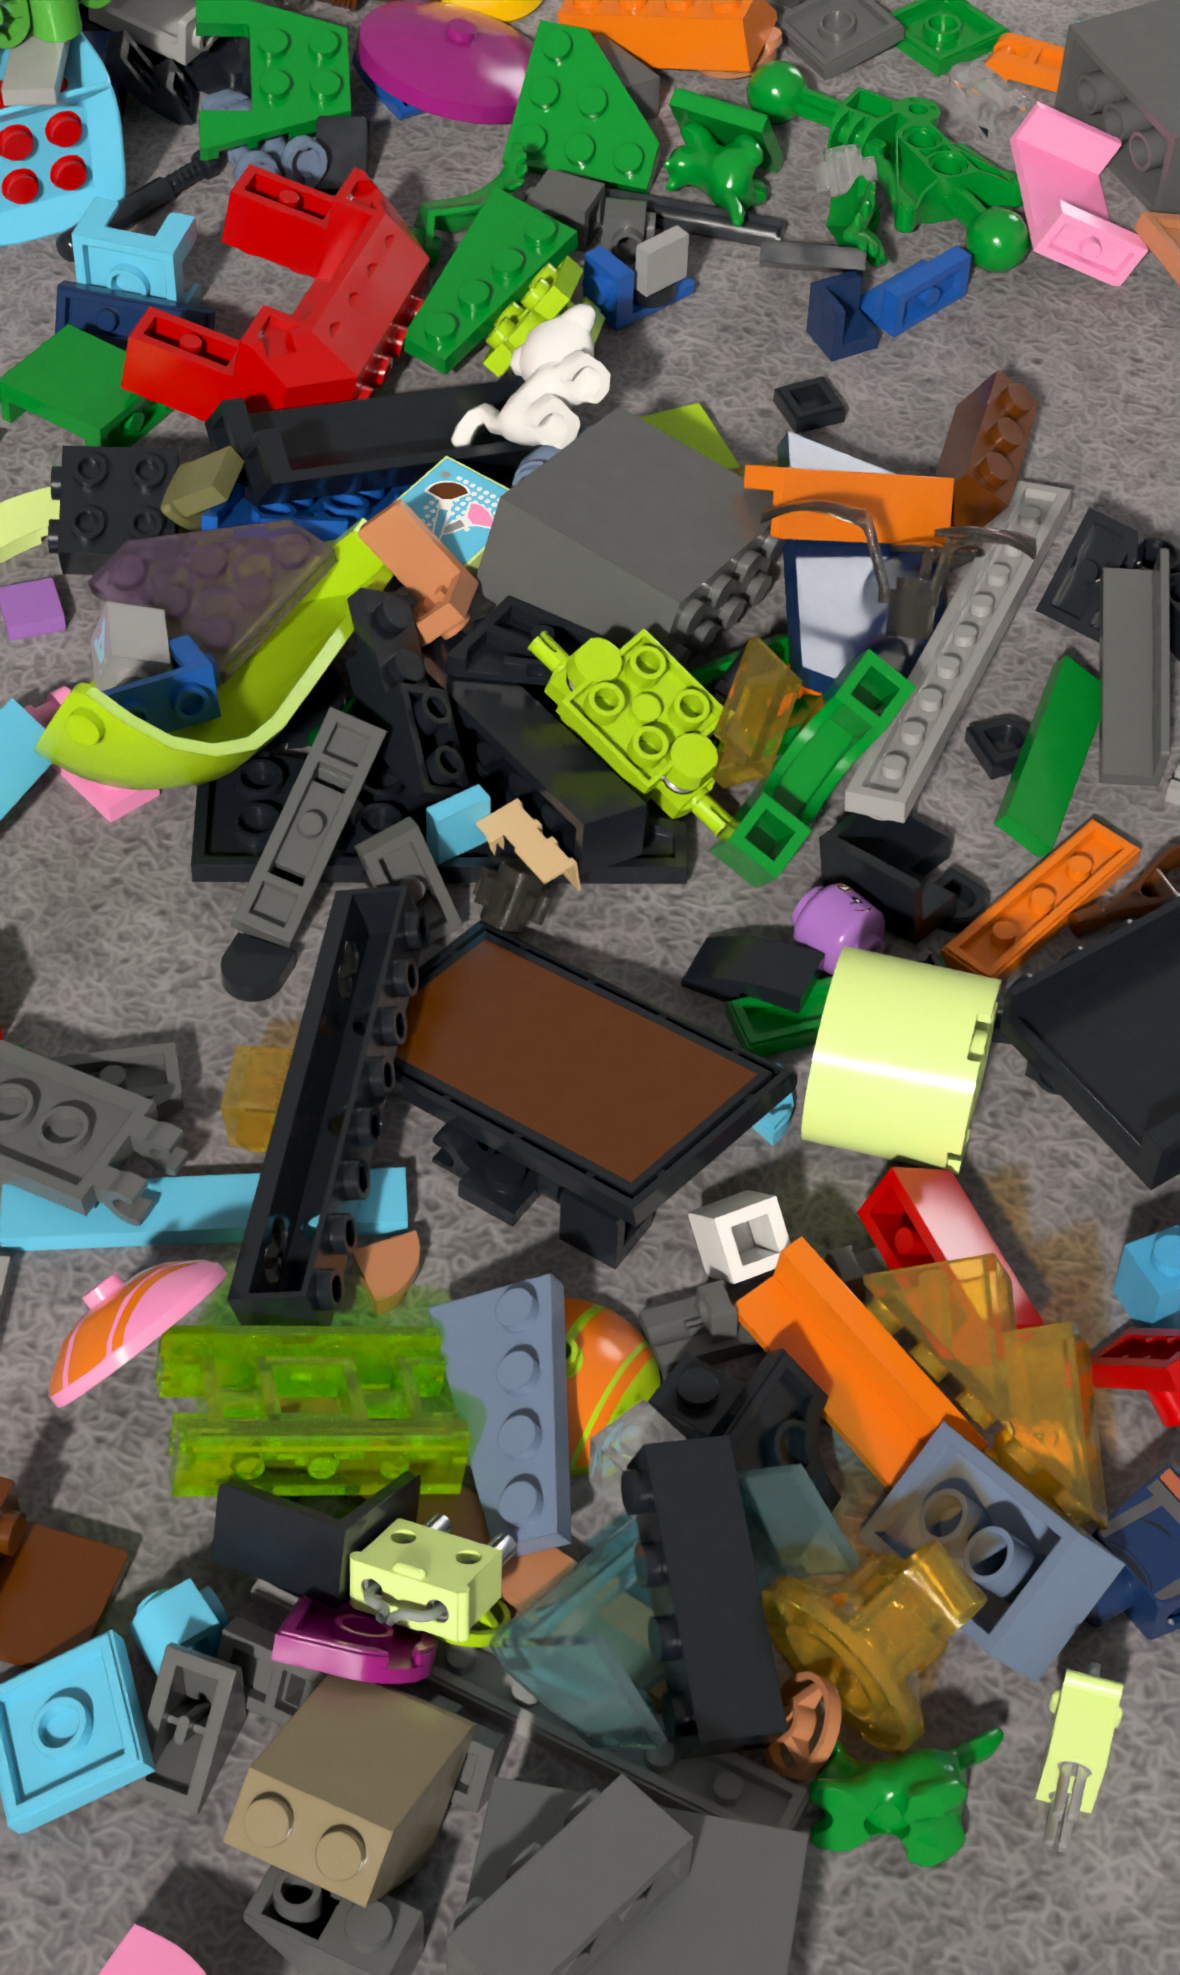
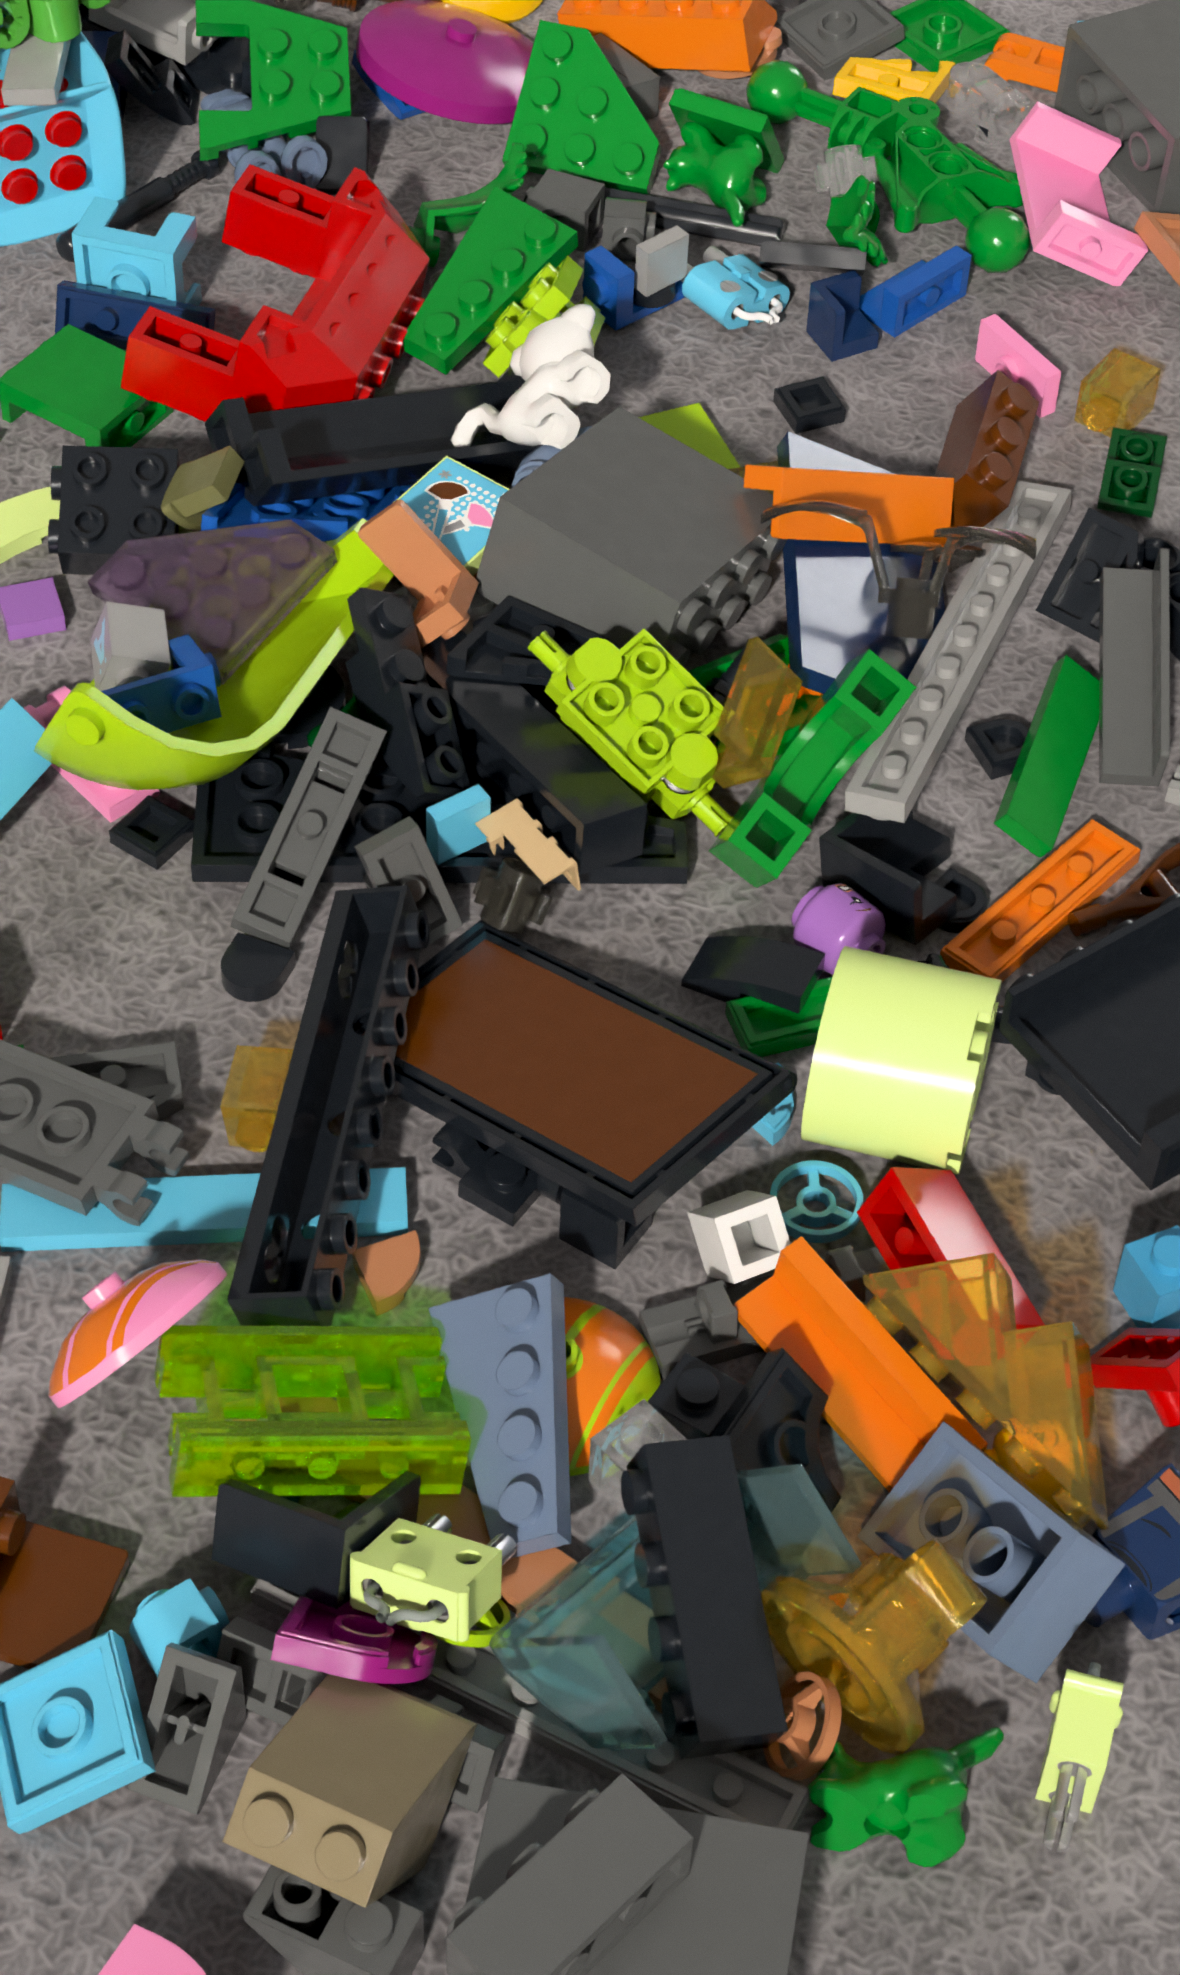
none -> black tile [109,795,194,870]
none -> medium azure piece [681,246,790,330]
none -> medium azure piece [770,1160,863,1243]
none -> yellow wing [832,57,955,104]
none -> bright pink plate [975,314,1061,418]
none -> clear yellow brick [1074,348,1161,438]
none -> dark green slope [1097,427,1167,518]

